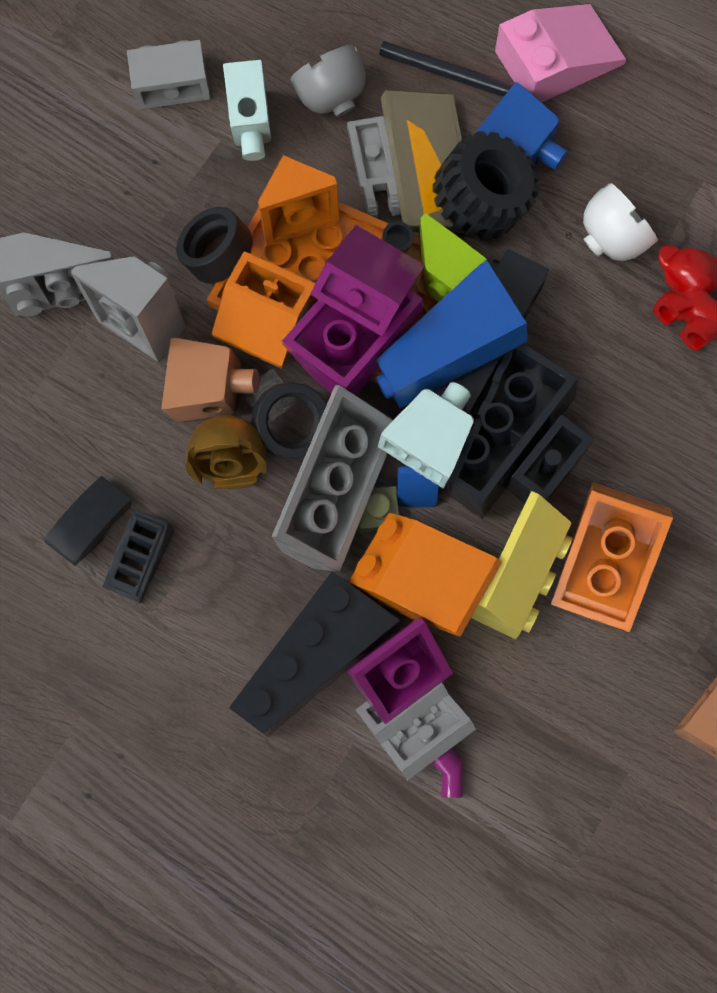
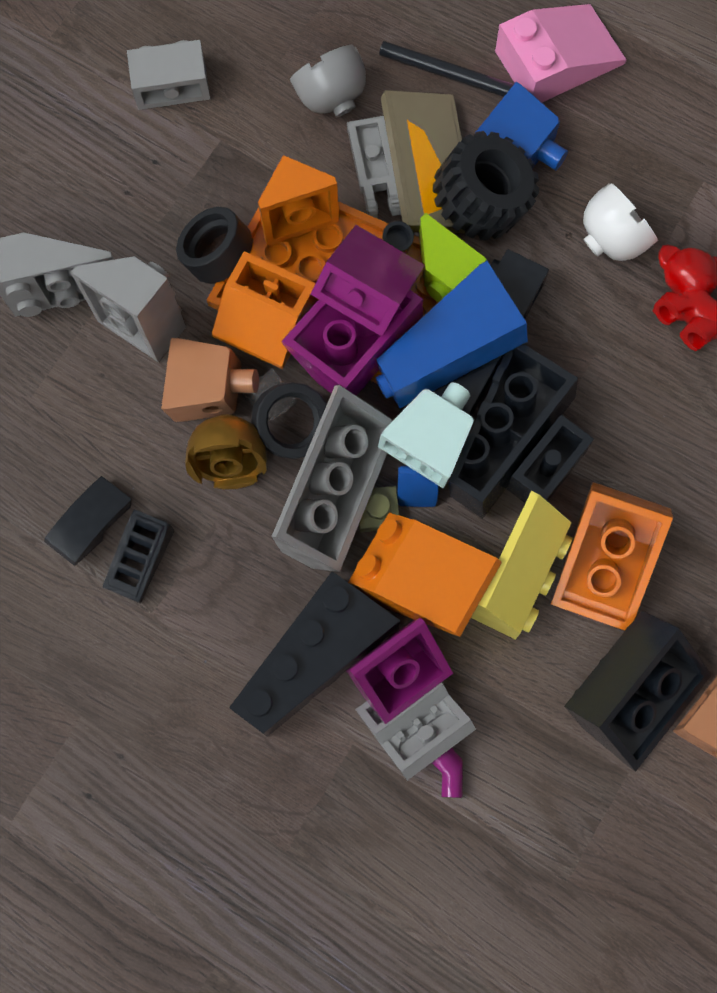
light aqua torso [223,60,271,161] -> none
none -> black slope [564,611,712,772]

